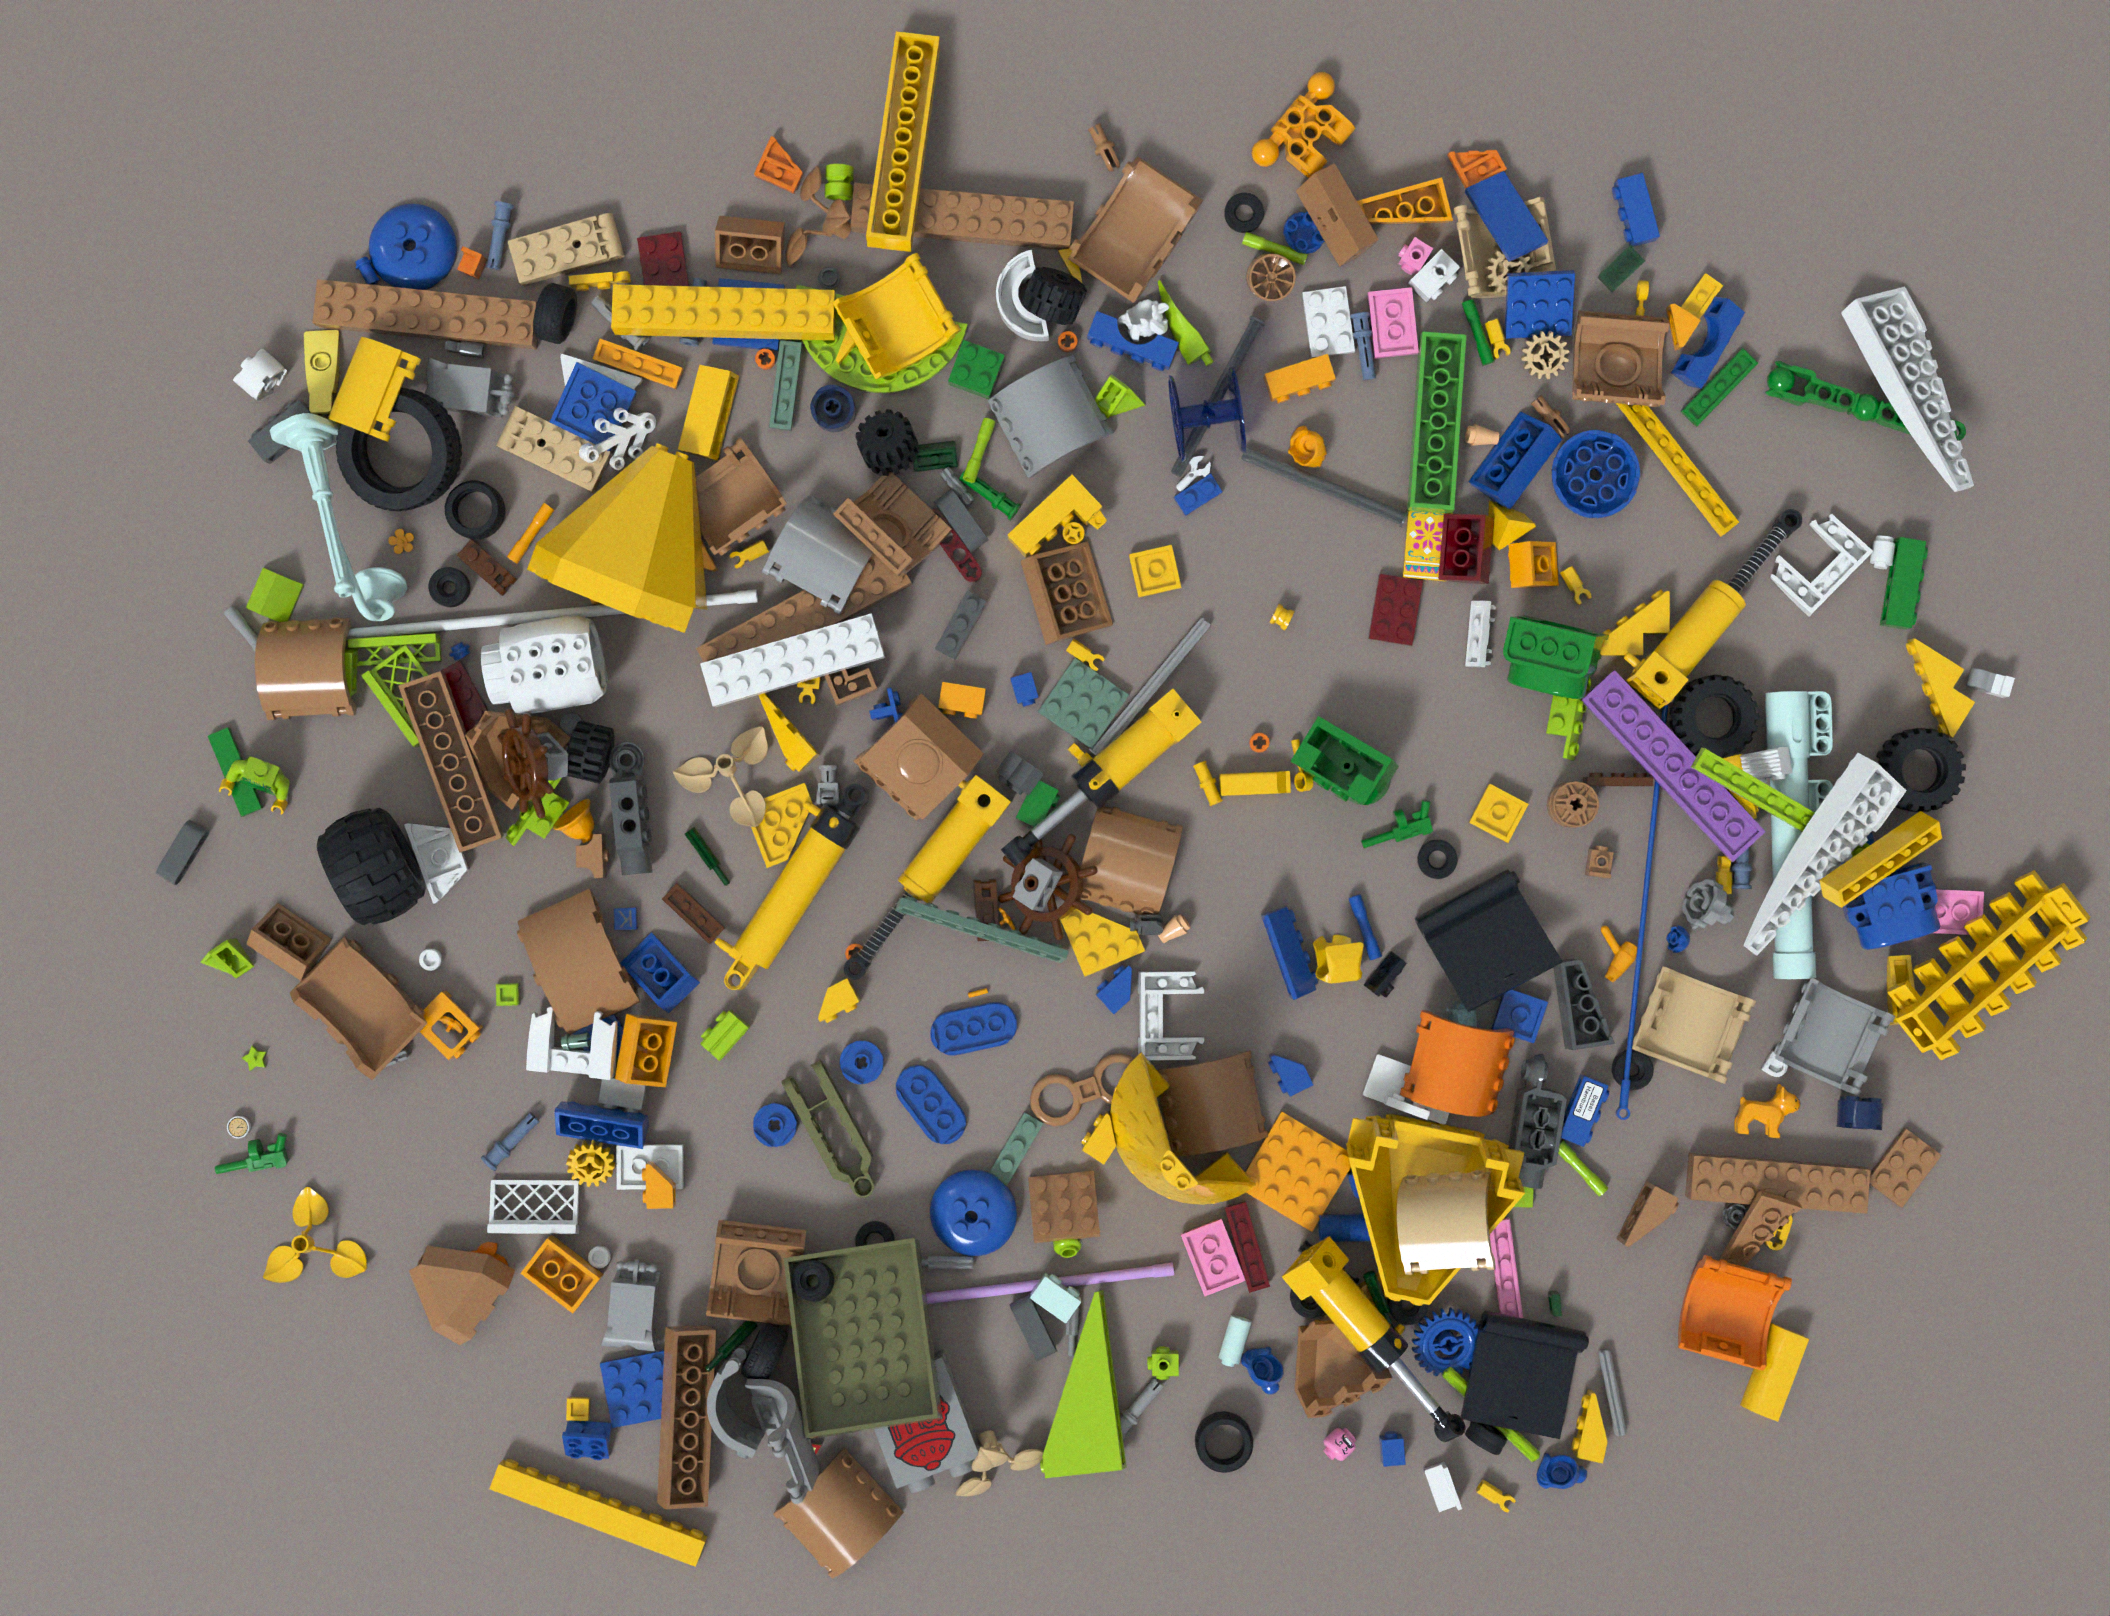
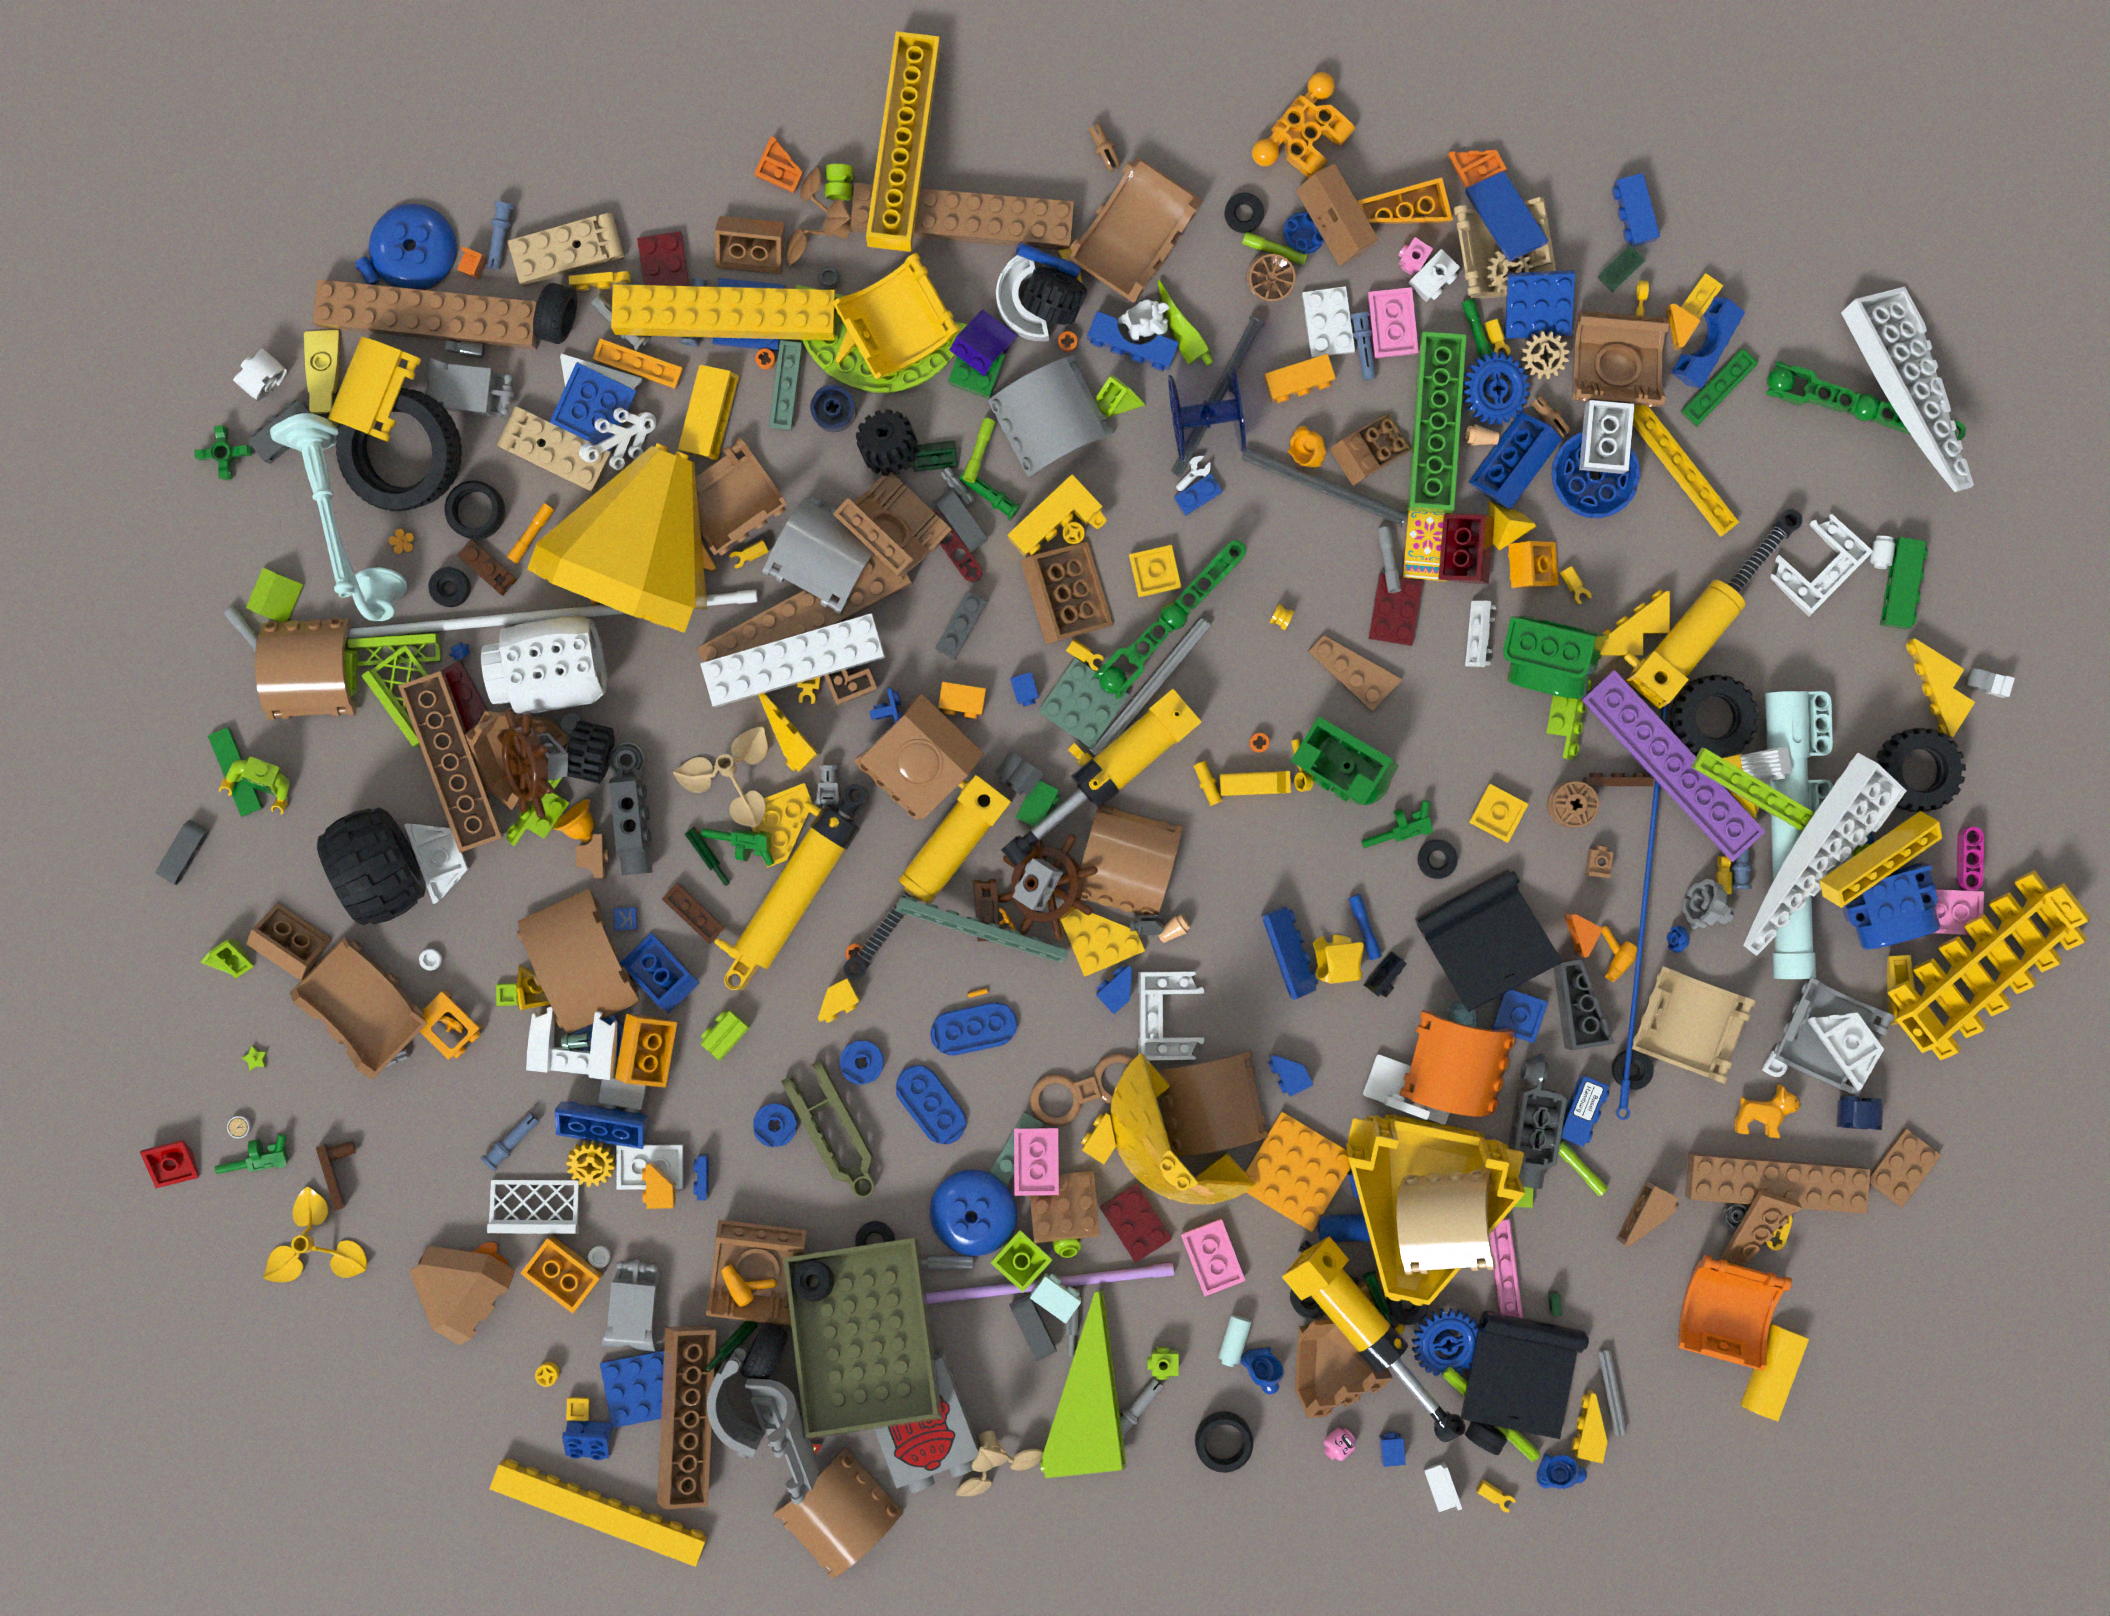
dark red plate [1224,1201,1270,1293] -> none
none -> red slope [140,1140,199,1189]
none -> green pin [194,425,252,480]
none -> reddish brown piece [316,1140,356,1211]
none -> yellow slope [517,965,550,1010]
none -> yellow wheel [535,1362,560,1387]
none -> blue plate [693,1154,709,1200]
none -> green piece [701,828,775,866]
none -> light orange piece [720,1264,777,1307]
none -> dark purple panel [949,309,1018,376]
none -> lime slope [990,1230,1053,1292]
none -> bright pink plate [1014,1128,1059,1196]
none -> blue piece [1016,242,1081,278]
none -> green piece [1094,540,1246,699]
none -> dark red plate [1100,1183,1172,1263]
none -> medium nougat wing [1308,635,1403,712]
none -> medium nougat slope [1330,413,1411,486]
none -> light grey piece [1377,527,1401,593]
none -> blue gear [1462,352,1530,425]
none -> orange slope [1564,913,1603,958]
none -> white brick [1579,400,1634,474]
none -> white wing [1808,1013,1884,1091]
none -> dark pink beam [1957,827,1984,891]

